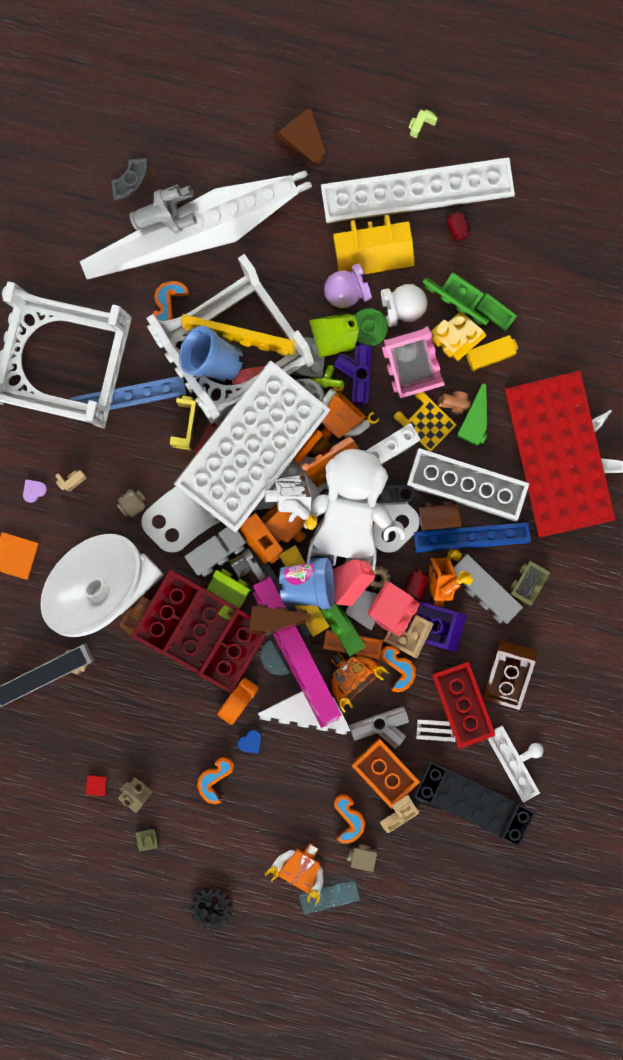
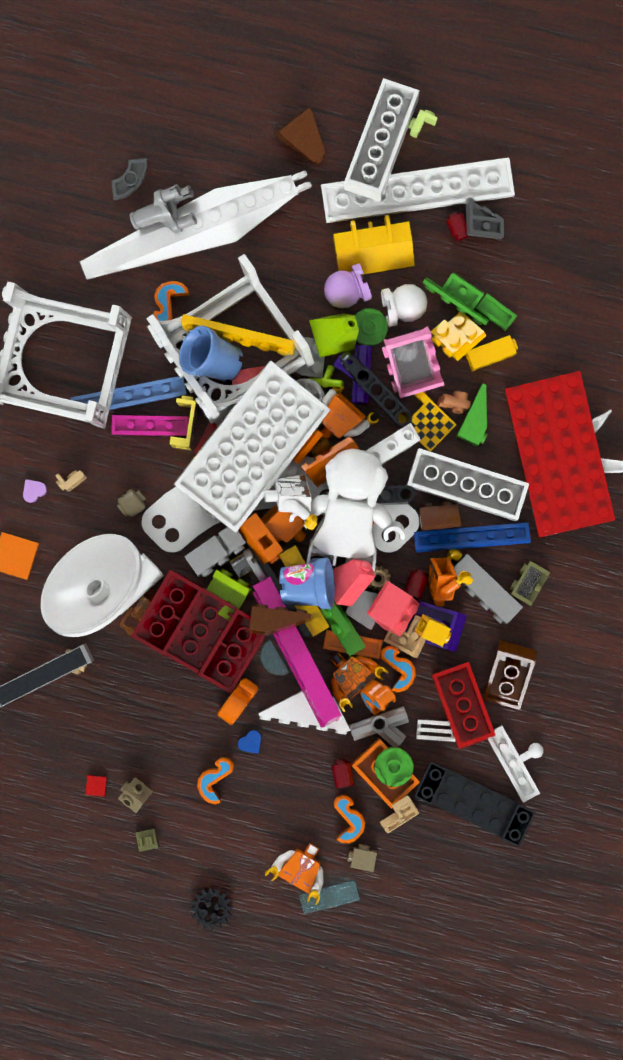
none -> dark pink plate [111,415,189,436]
none -> dark red brick [331,758,354,788]
none -> black piece [340,352,412,427]
none -> white brick [344,78,419,202]
none -> orange animal [361,680,396,715]
none -> bright green tile [375,747,413,787]
none -> yellow brick [415,614,451,647]
none -> dark grey wing [466,197,504,239]

